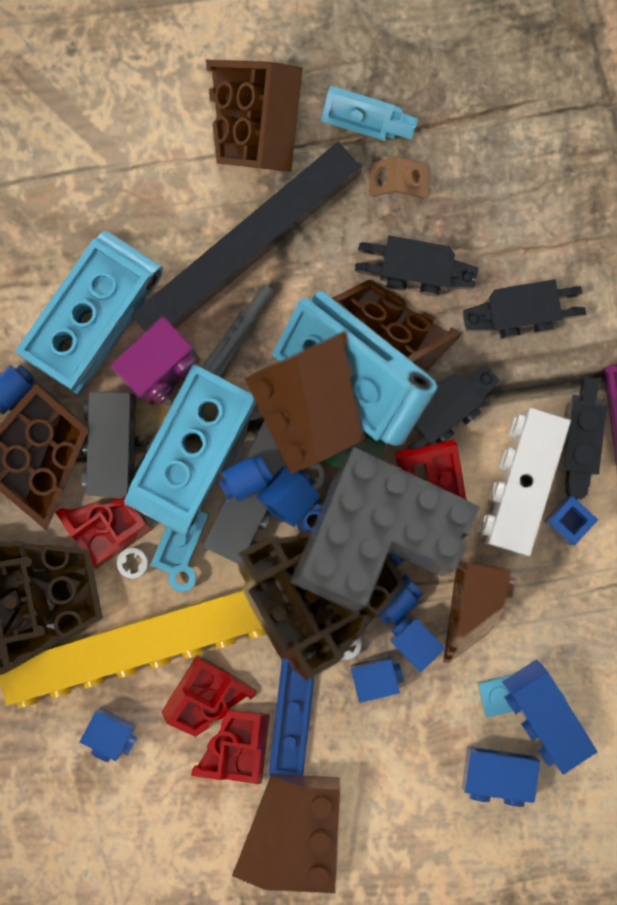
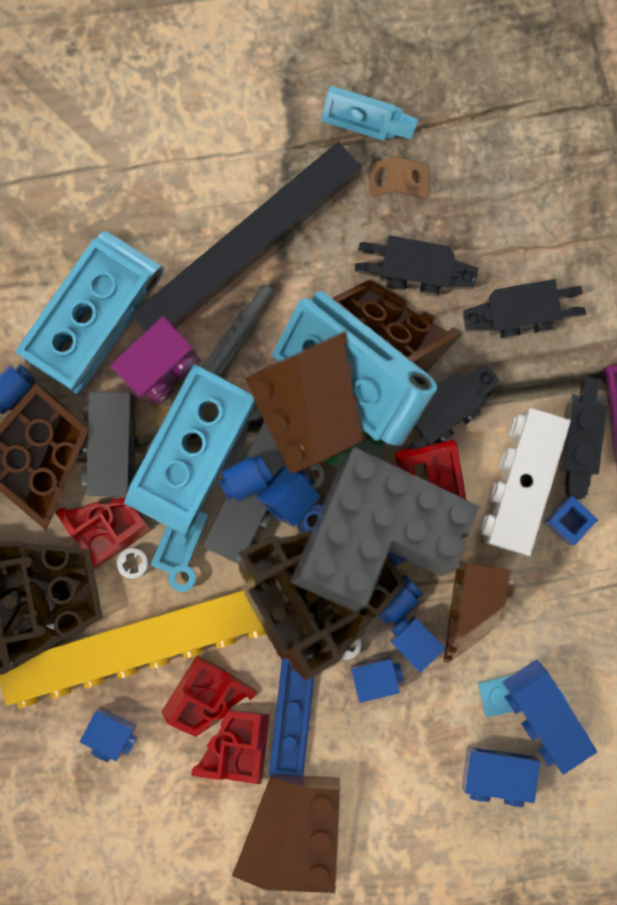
reddish brown wedge [206,60,303,172] -> none

